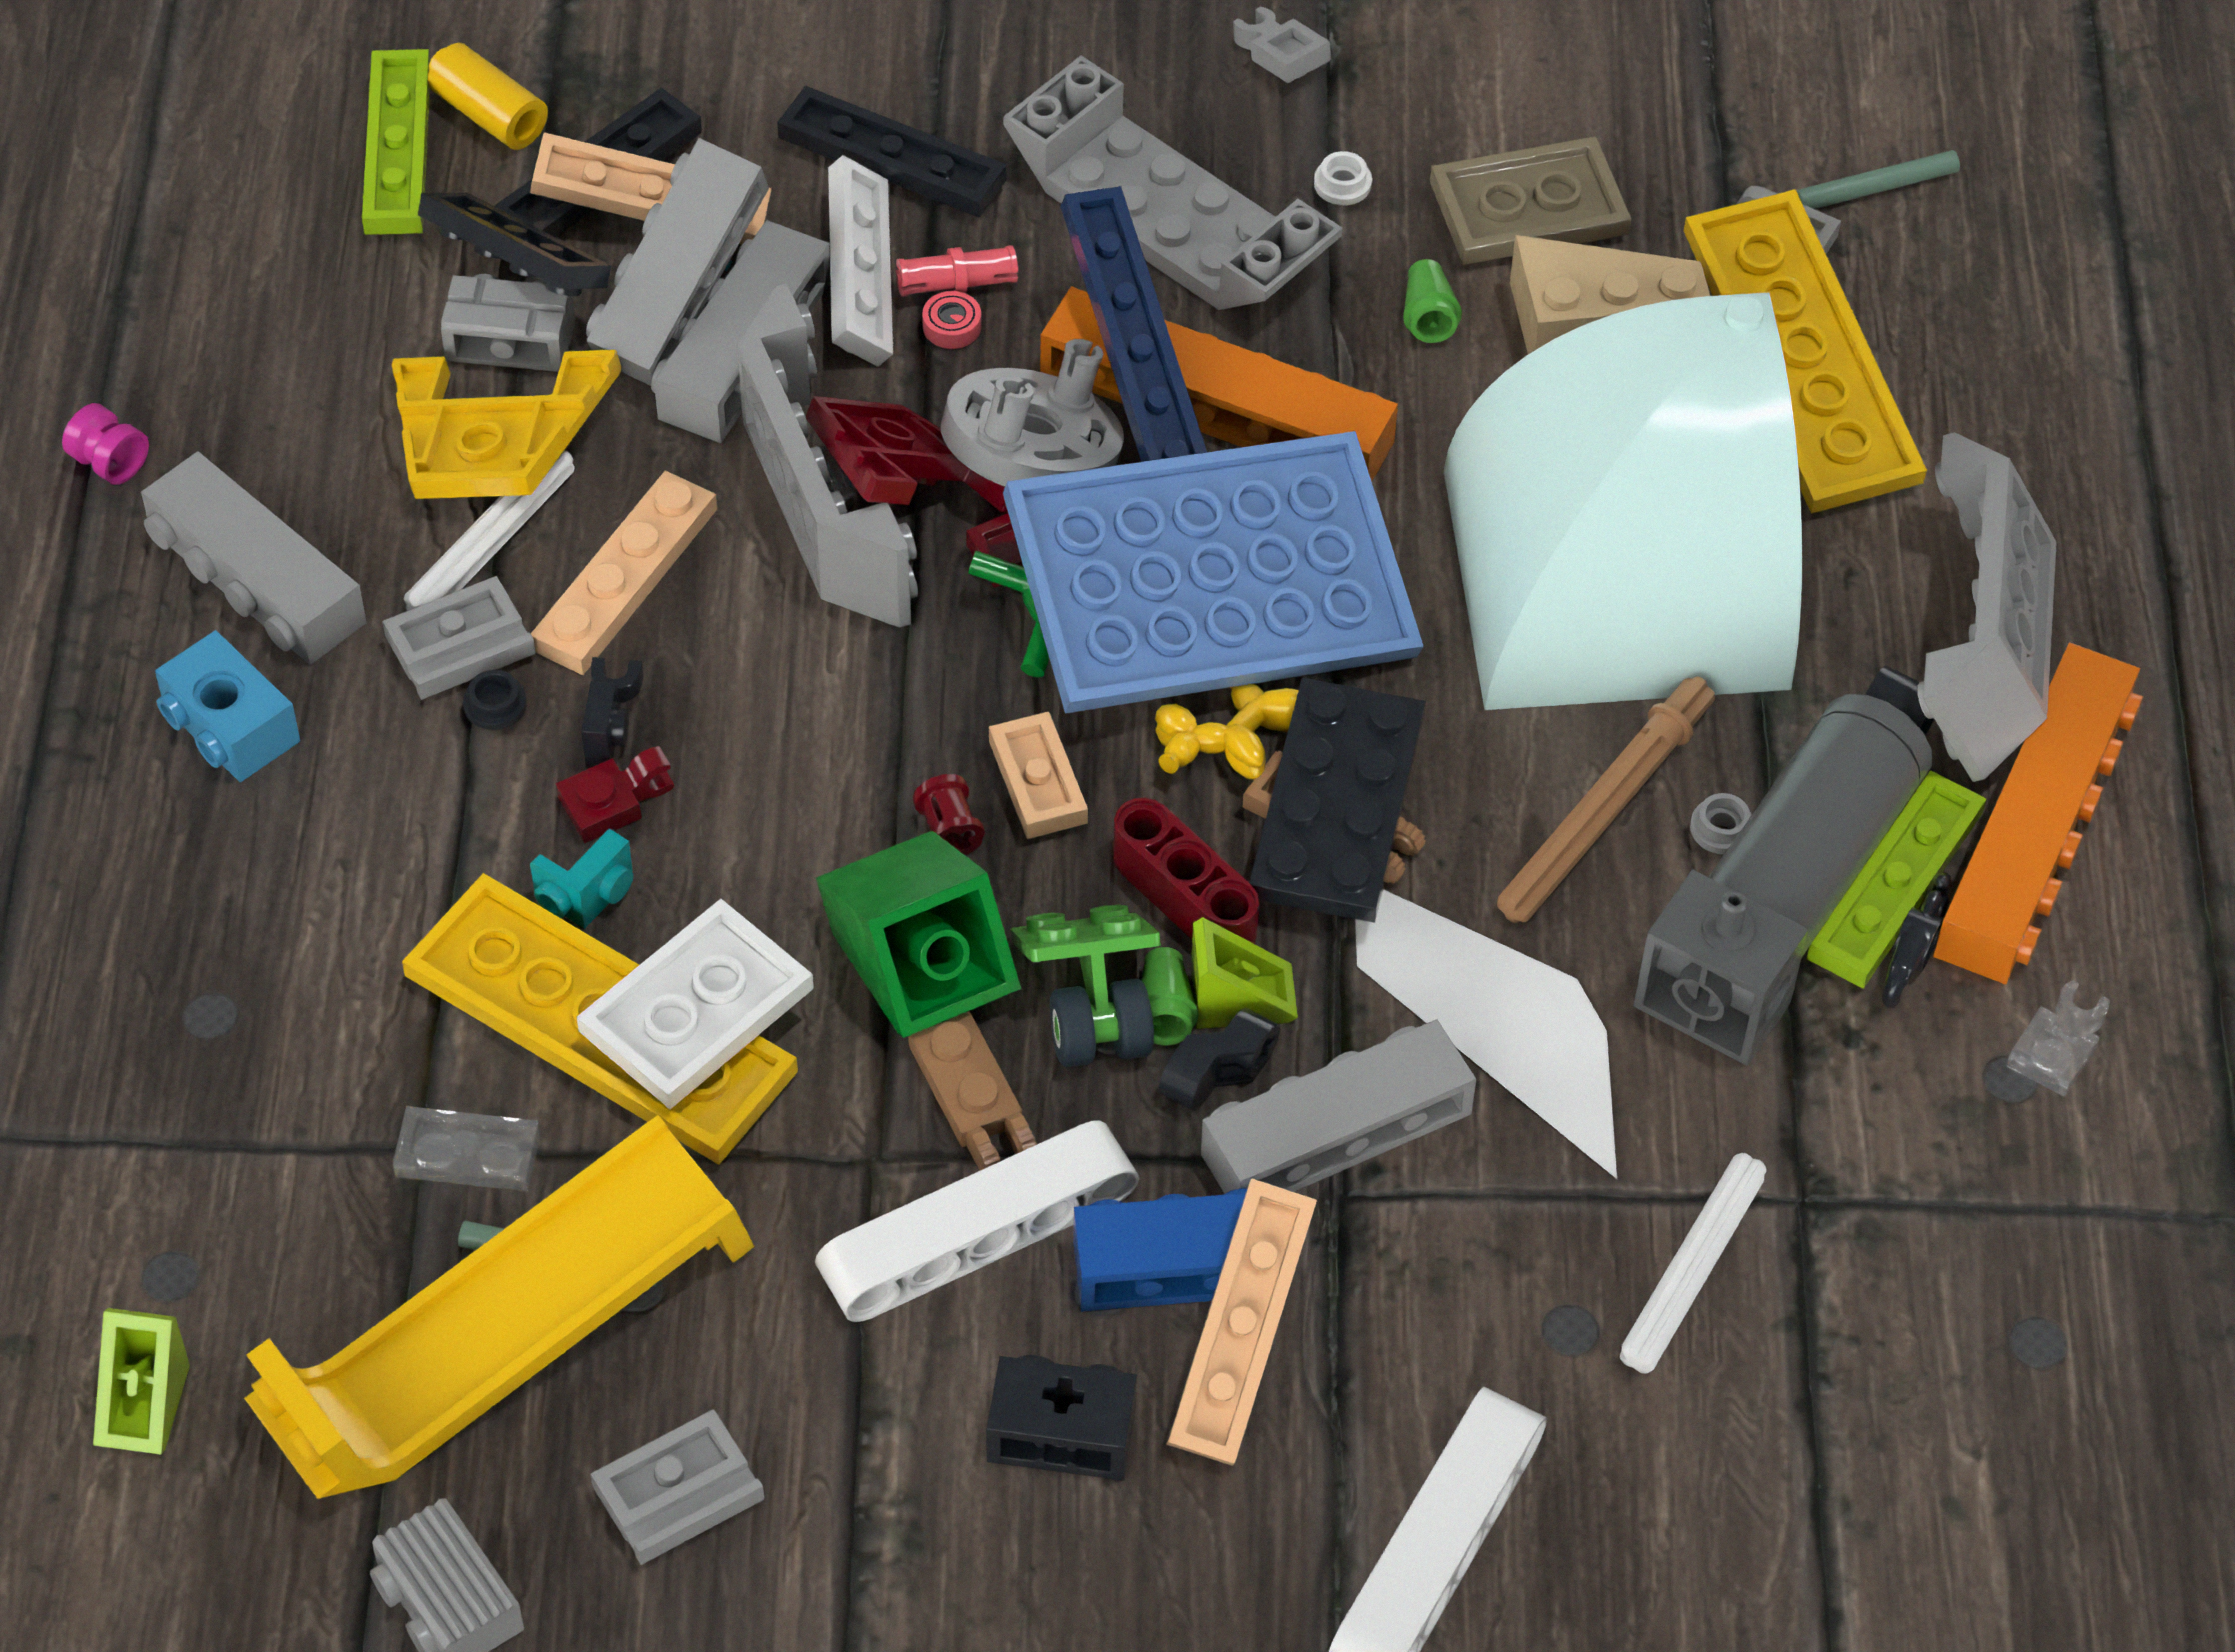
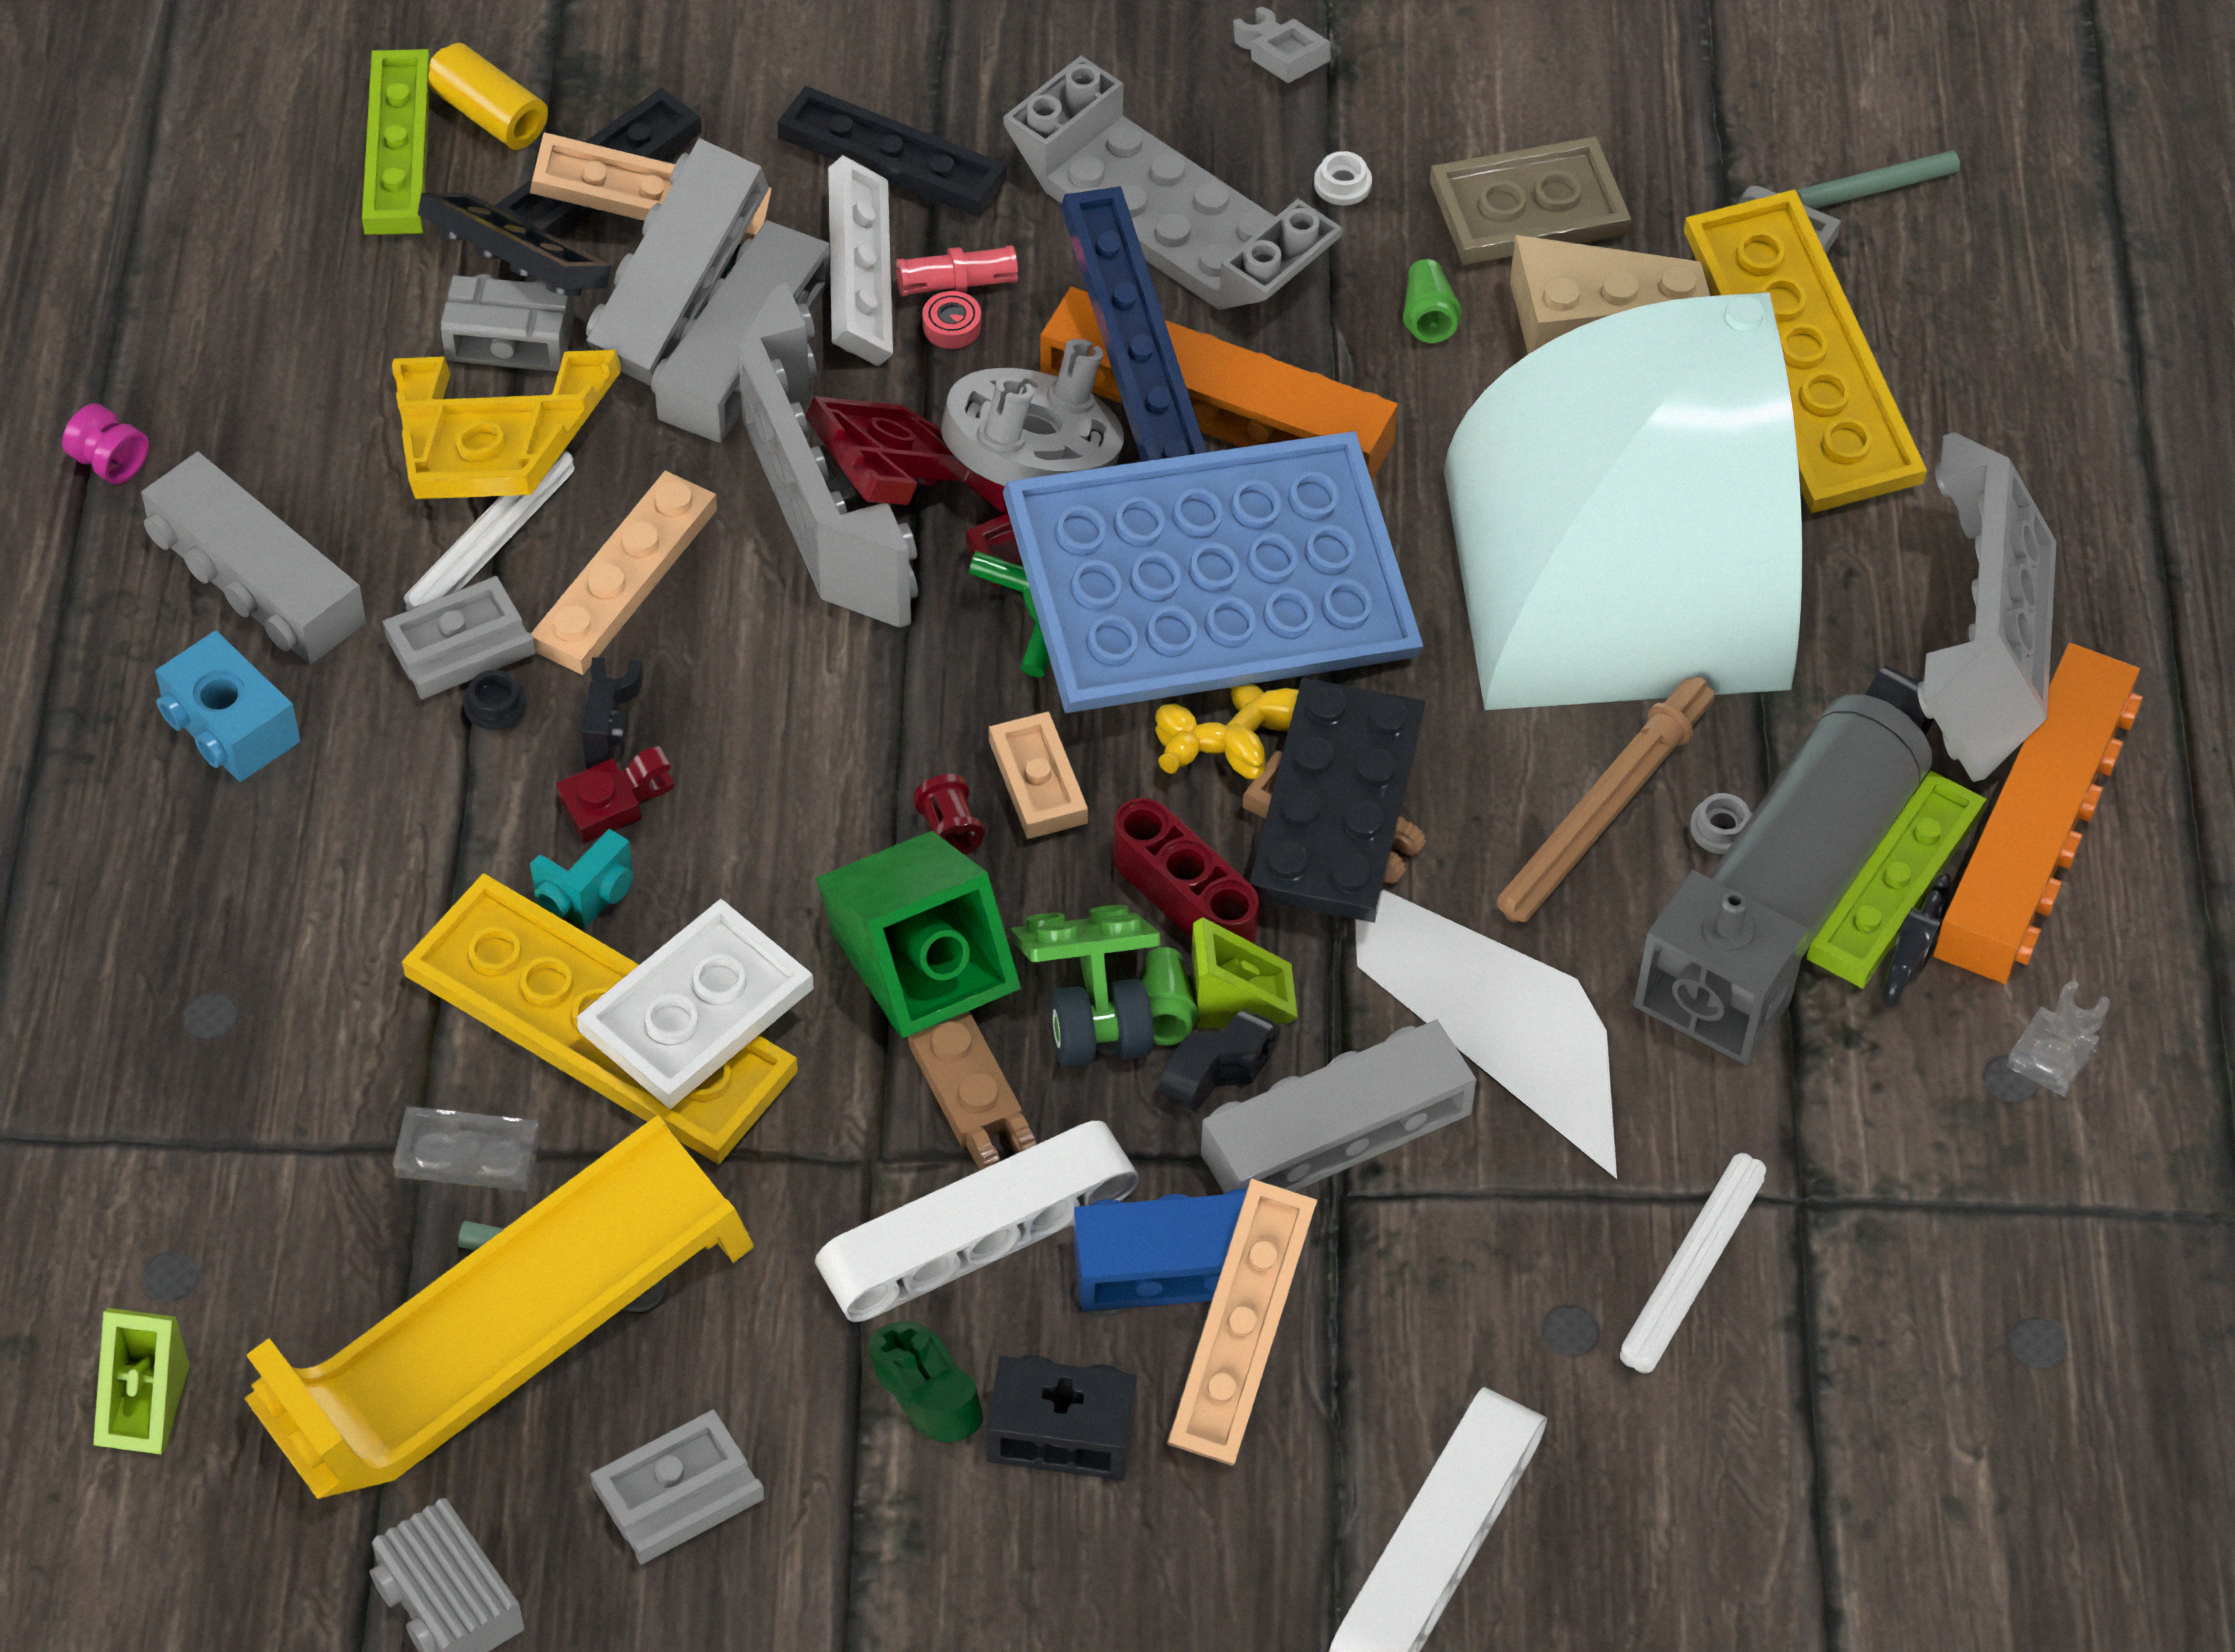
none -> dark green piece [868,1320,984,1442]

